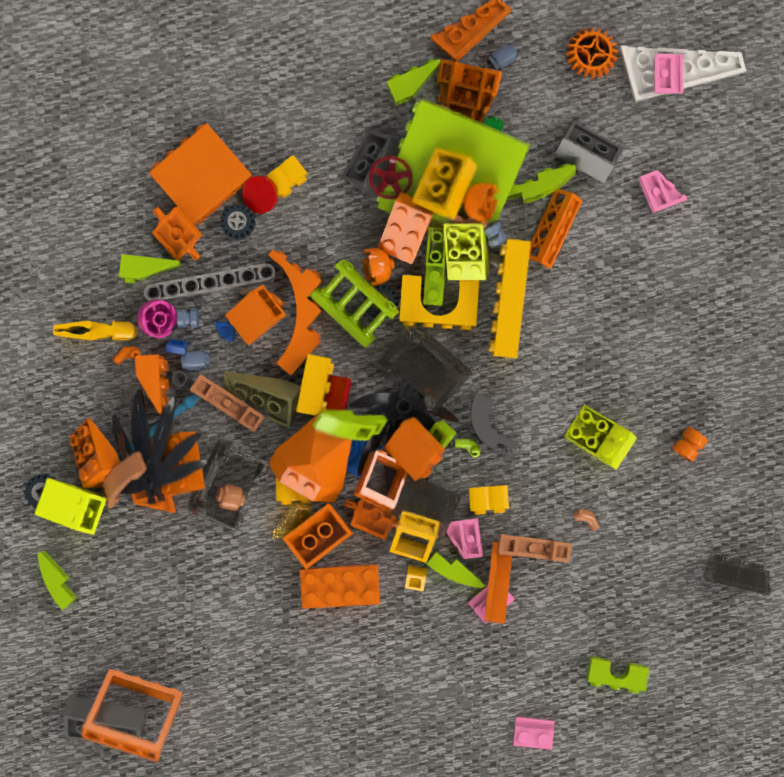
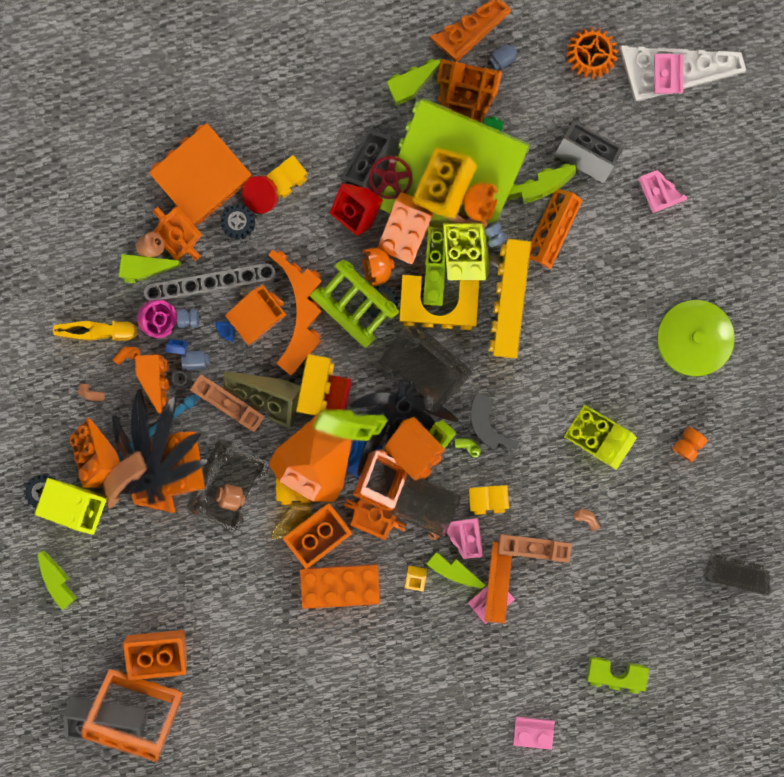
yellow window [389,511,440,563] -> none
none -> nougat arm [78,384,104,402]
none -> orange slope [123,630,187,680]
none -> nougat head [136,232,165,258]
none -> red slope [329,183,383,236]
none -> lime dish [657,300,735,376]

